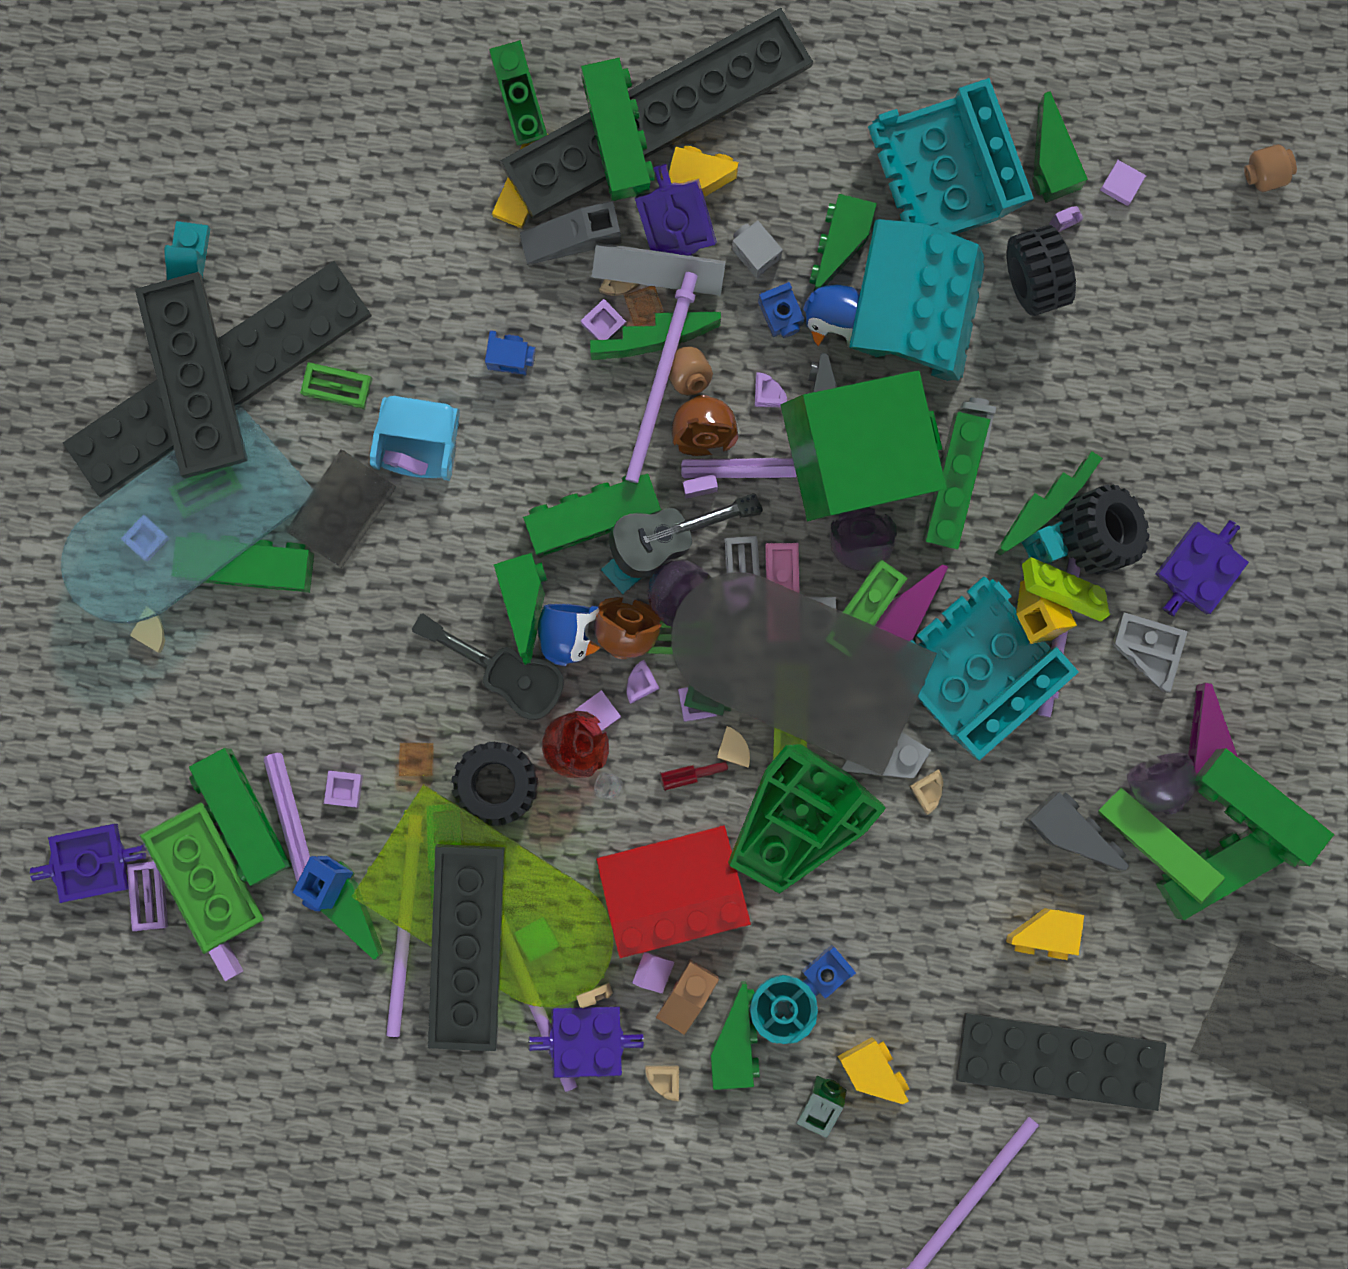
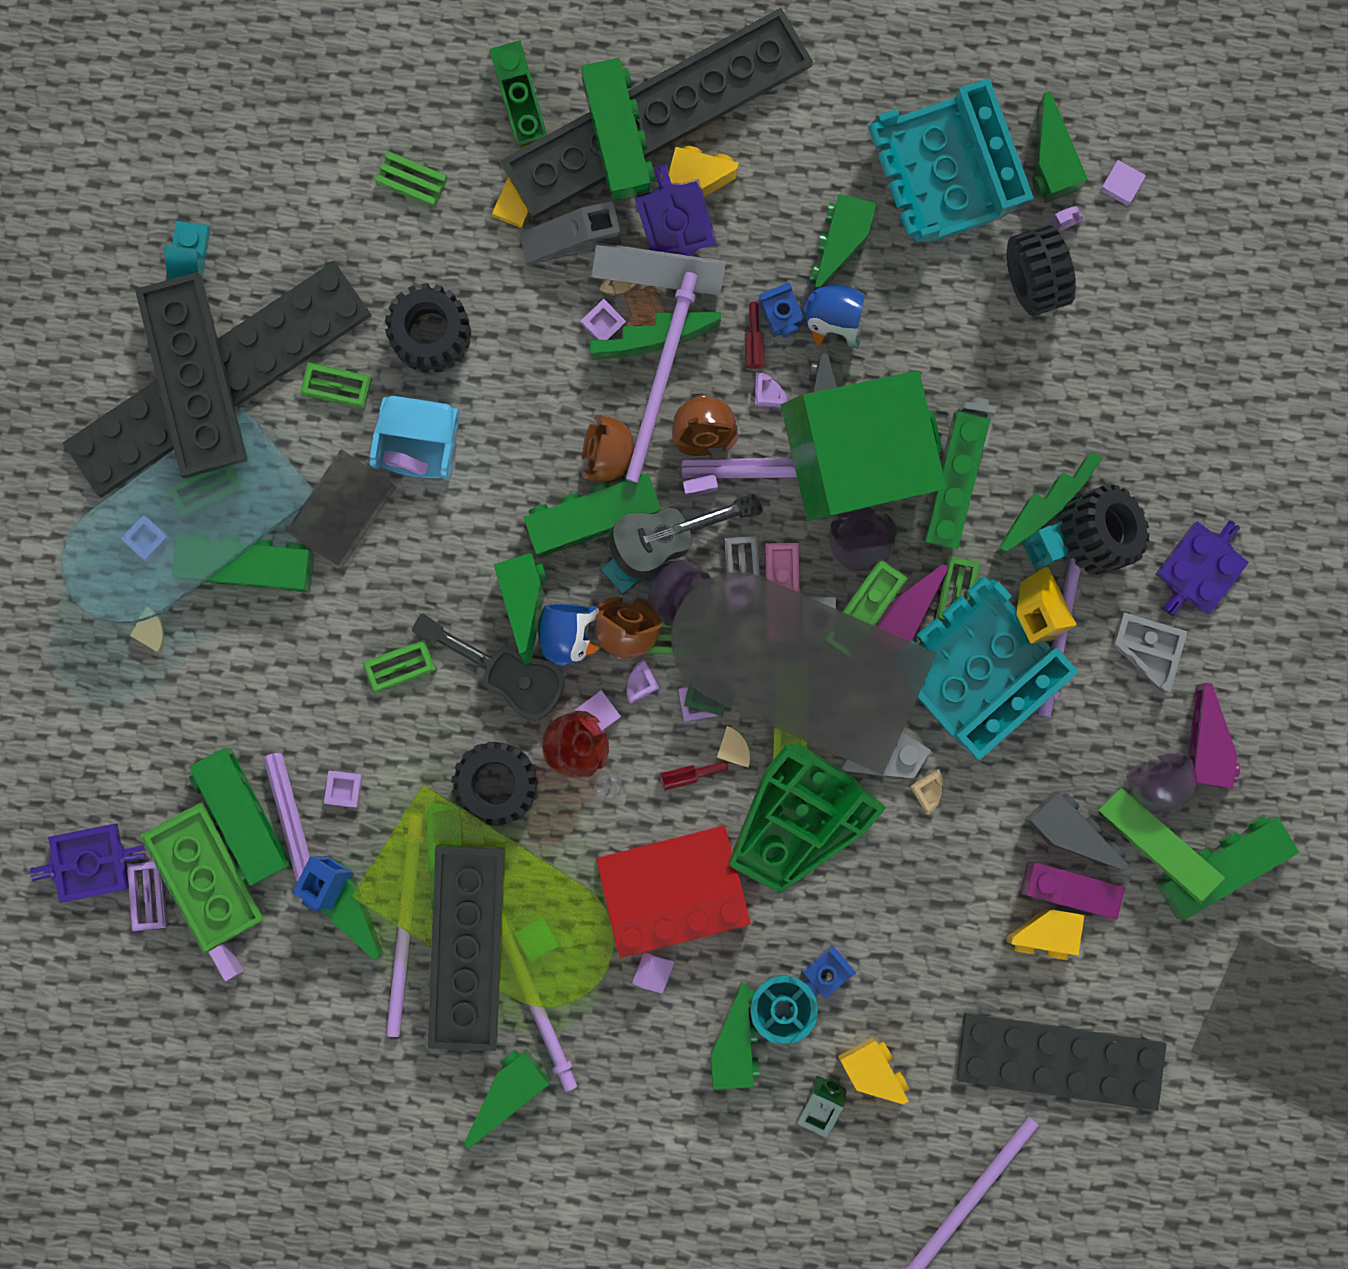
clear orange tile [399,743,434,776] -> none
blue brick [485,331,536,375] -> none
dark purple plate [528,1007,644,1078] -> none
tan tile [576,982,613,1009] -> none
tan tile [645,1066,679,1101] -> none
medium nougat slope [656,959,719,1035] -> none
medium nougat head [668,347,713,396] -> none
light grey brick [732,220,783,278] -> none
teal slope [849,219,985,381] -> none
lime plate [1022,557,1110,622] -> none
green brick [1192,748,1335,867] -> none
medium nougat head [1244,144,1297,192] -> none
none -> bright green tile [362,639,437,694]
none -> bright green tile [375,151,448,208]
none -> black tyre [385,283,471,373]
none -> green slope [464,1049,551,1149]
none -> dark orange cylinder [581,415,635,482]
none -> dark red axle [745,301,765,369]
none -> bright green tile [935,556,981,622]
none -> magenta slope [1020,861,1125,920]

